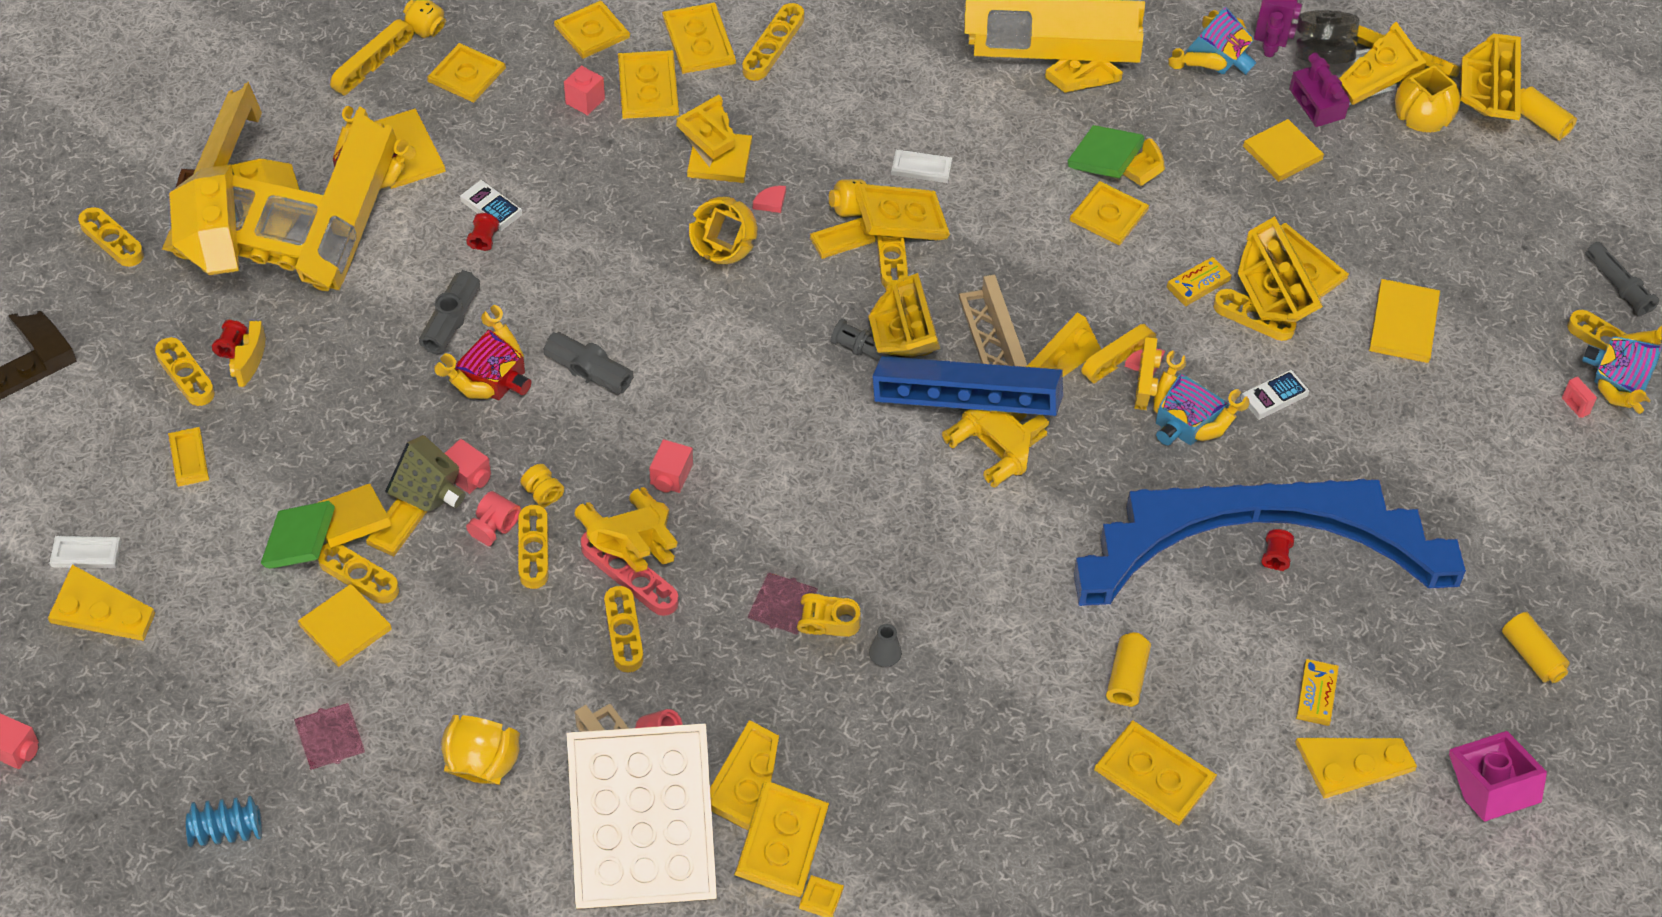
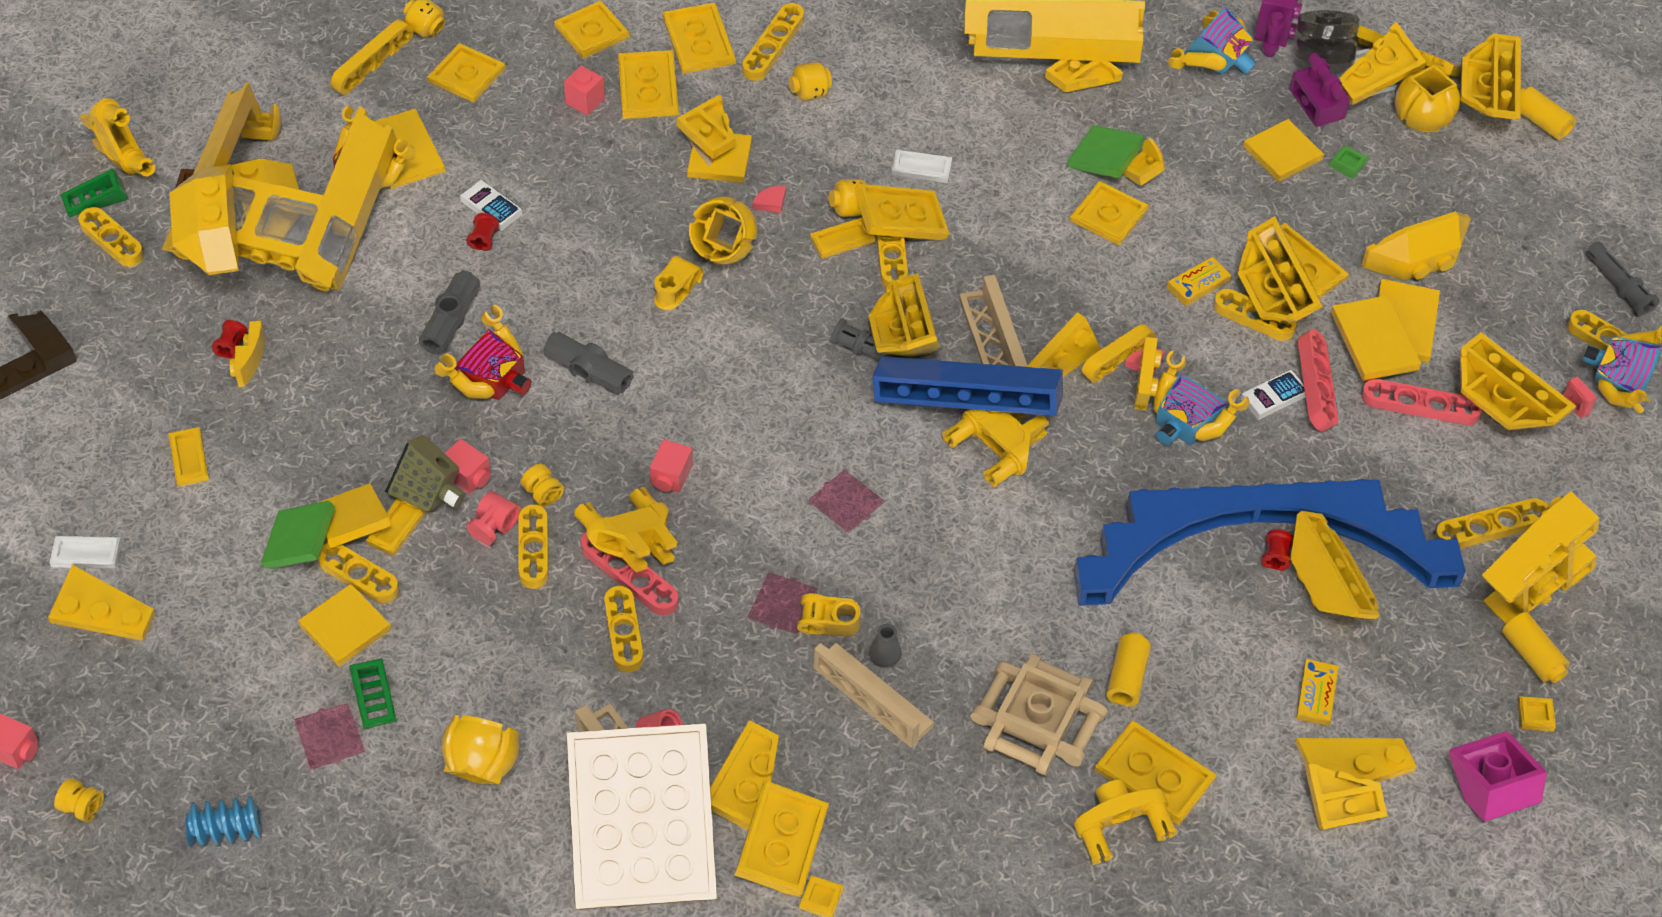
yellow beam [155,337,215,406] -> none
none -> yellow wheel [54,778,104,823]
none -> green slope [60,169,129,217]
none -> yellow connector [79,98,155,177]
none -> yellow plate [240,104,282,140]
none -> green slope [349,658,397,730]
none -> yellow piece [654,256,704,310]
none -> yellow head [789,62,832,101]
none -> clear pink piece [809,470,884,533]
none -> tan fence [813,643,934,748]
none -> tan brick [970,653,1107,776]
none -> yellow connector [1073,779,1178,865]
none -> yellow wedge [1291,511,1380,620]
none -> coral beam [1298,329,1338,432]
none -> yellow wing [1304,763,1388,830]
none -> bright green tile [1329,145,1369,179]
none -> yellow tile [1331,295,1422,381]
none -> coral beam [1361,379,1483,425]
none -> yellow wedge [1362,211,1471,281]
none -> yellow beam [1434,498,1548,549]
none -> yellow wedge [1460,332,1576,430]
none -> yellow wedge [1482,491,1599,624]
none -> yellow tile [1518,696,1556,731]

